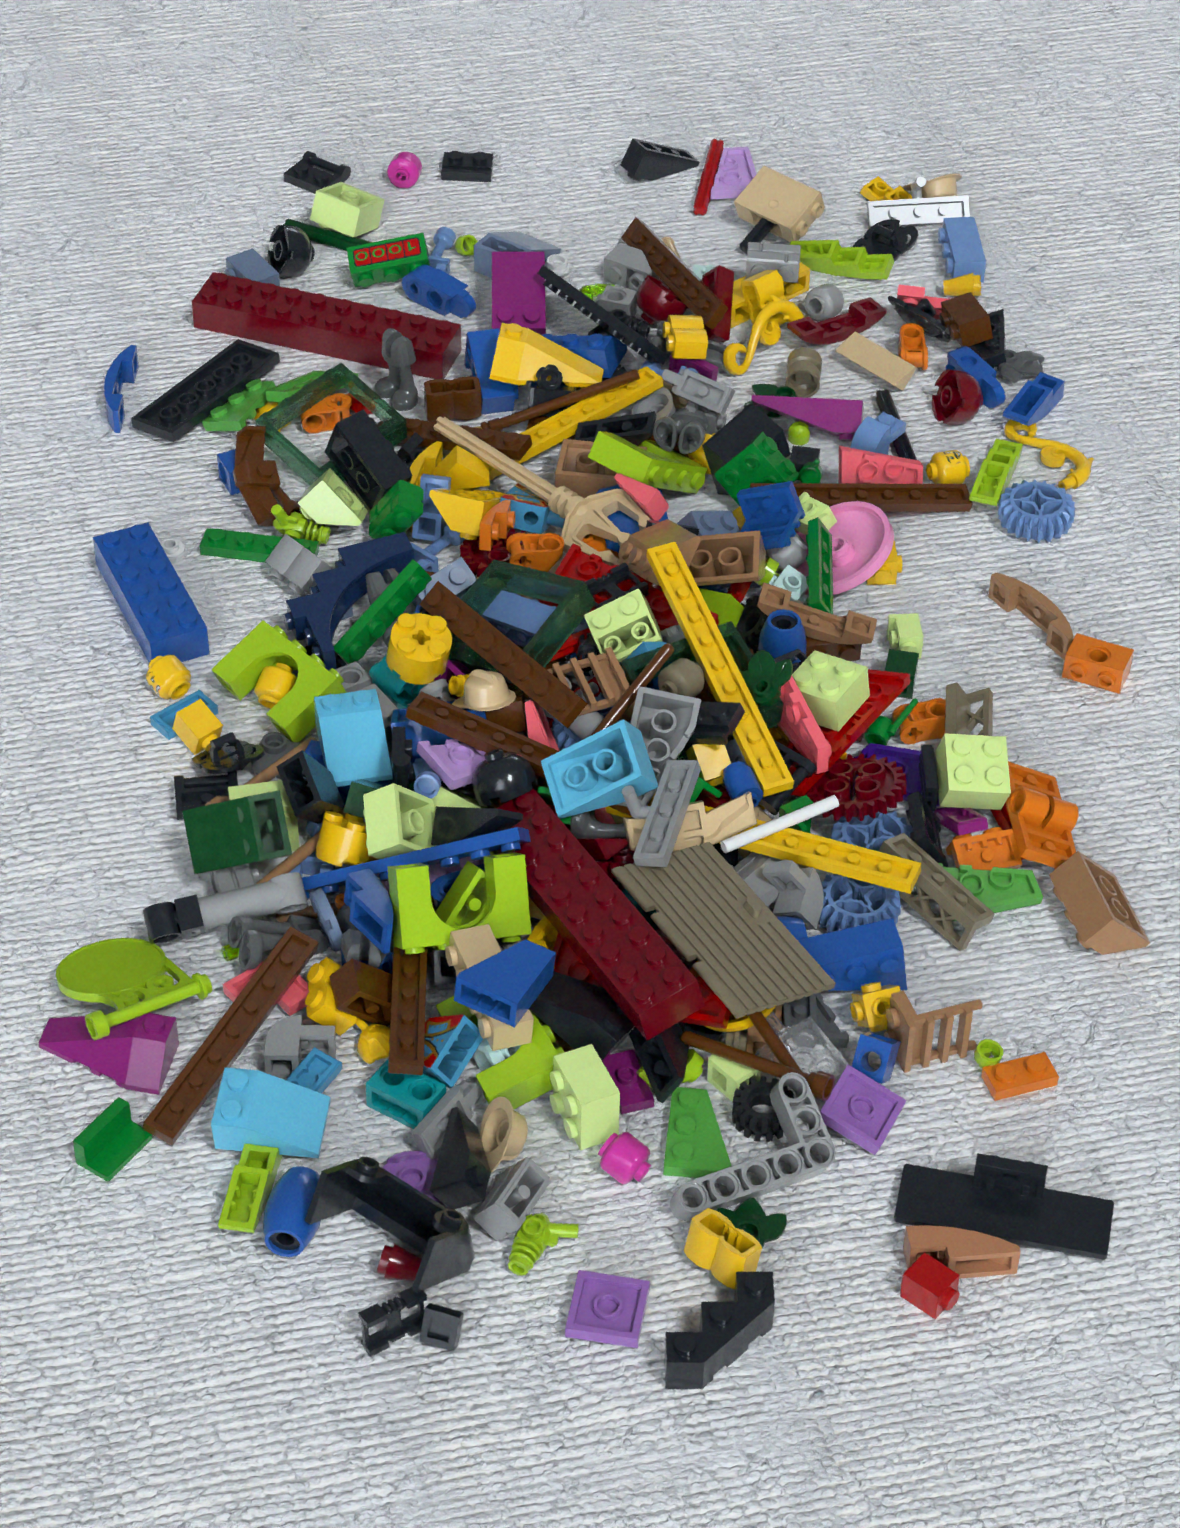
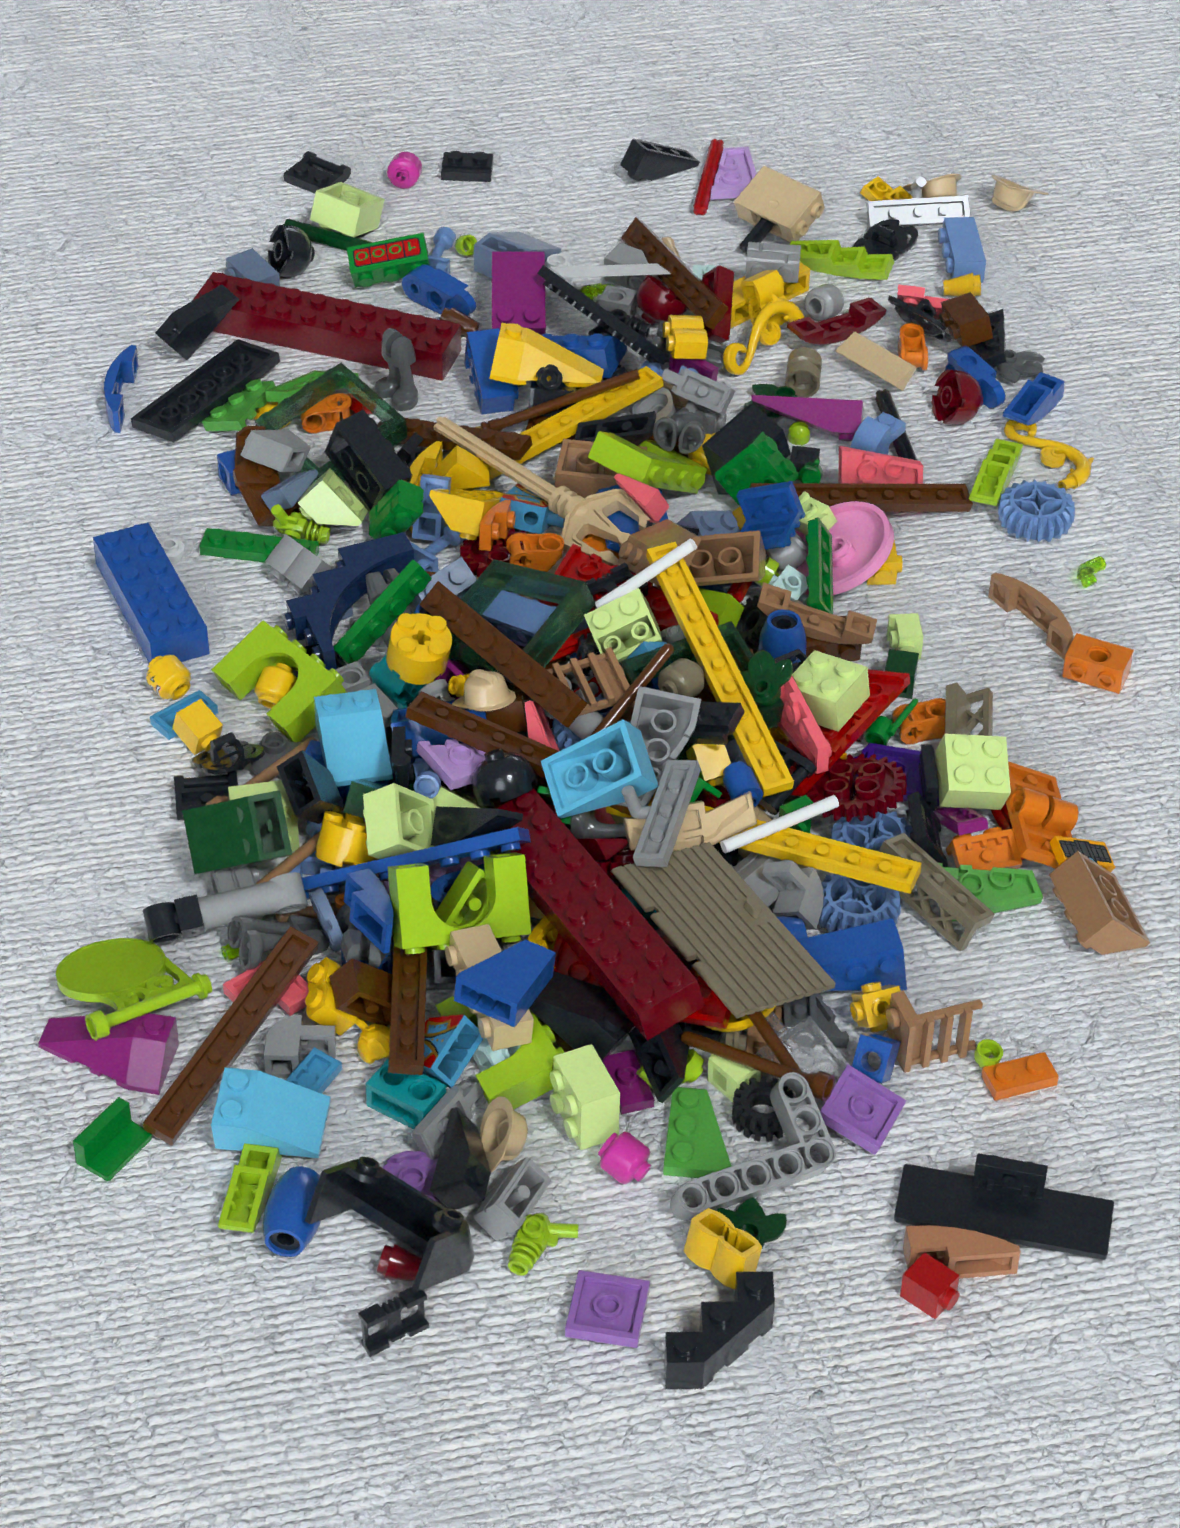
black tile [419,1303,464,1351] -> none
reddish brown brick [424,376,481,422] -> none
yellow head [926,450,970,484] -> none
none -> black slope [155,284,239,360]
none -> light grey slope [241,429,311,472]
none -> sand blue slope [261,469,319,511]
none -> reddish brown cone [439,307,480,336]
none -> white sticker [550,263,671,278]
none -> white bar [595,538,697,608]
none -> tan piece [991,175,1049,212]
none -> tile [1049,836,1116,872]
none -> clear neon green arm [1077,556,1106,588]

